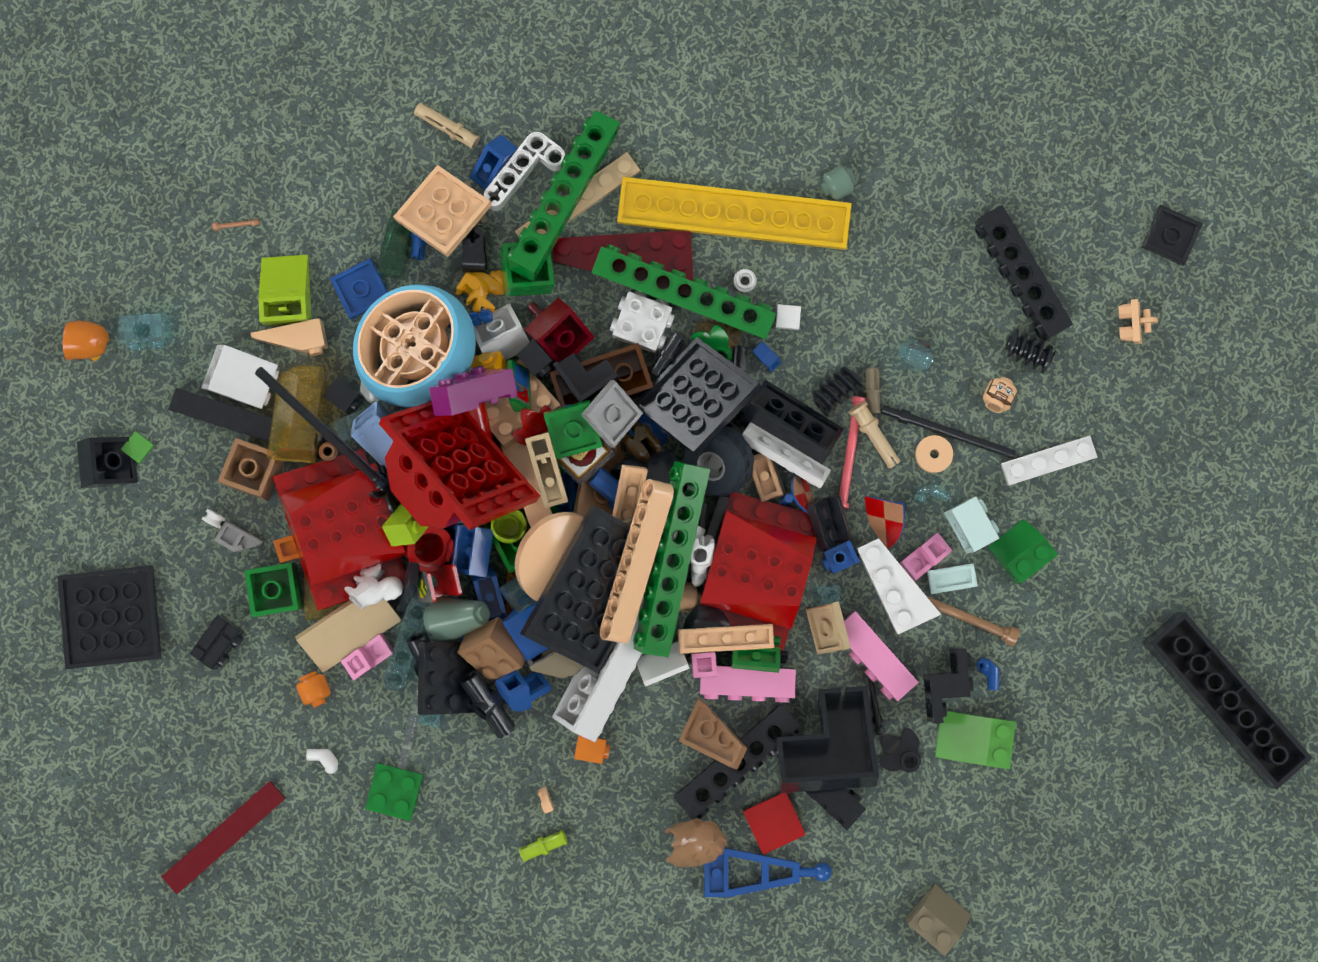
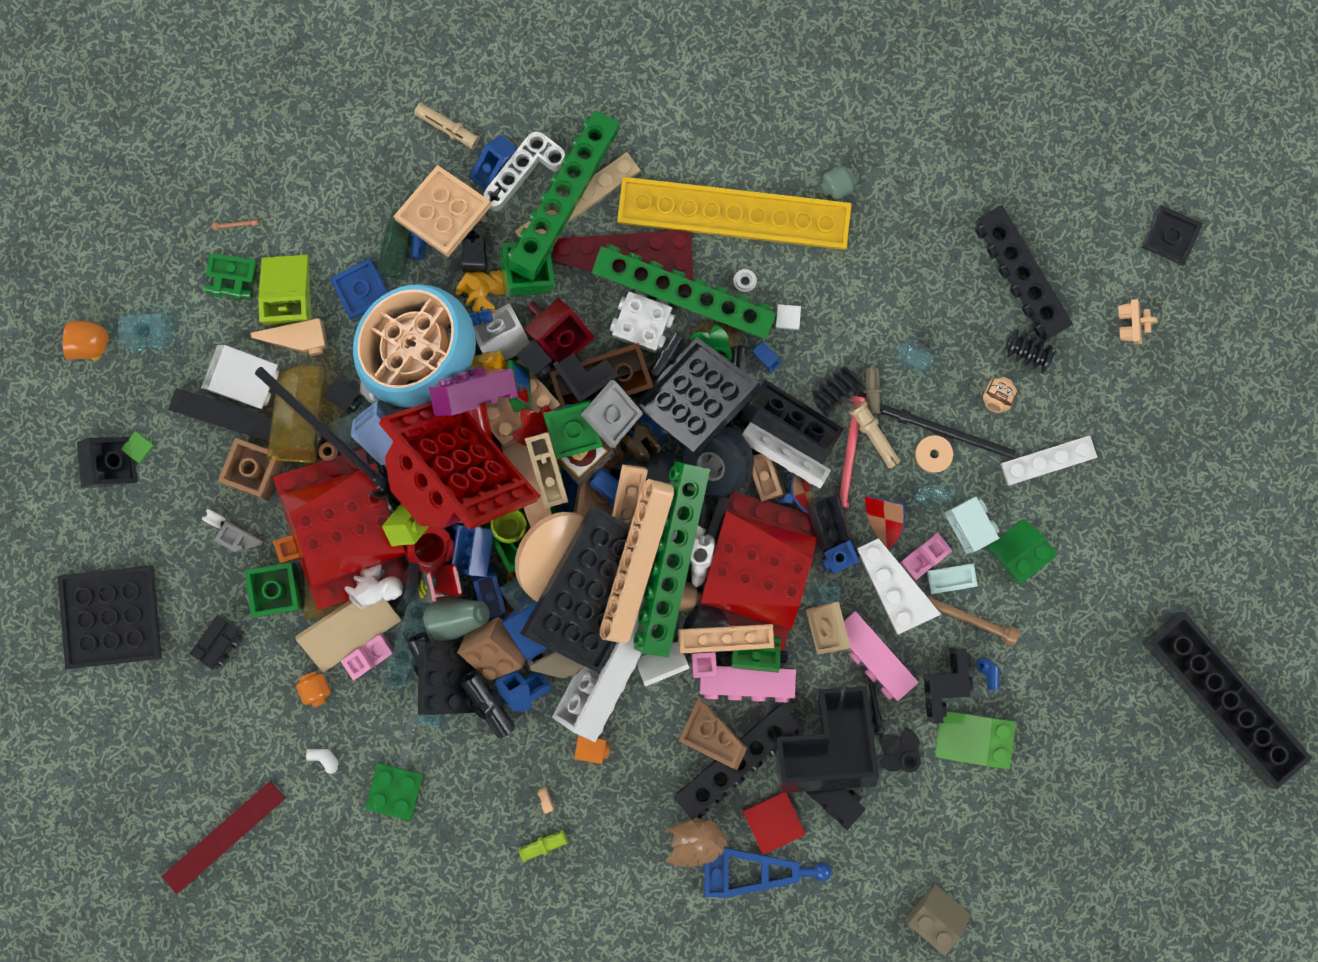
none -> green plate [204,253,257,300]

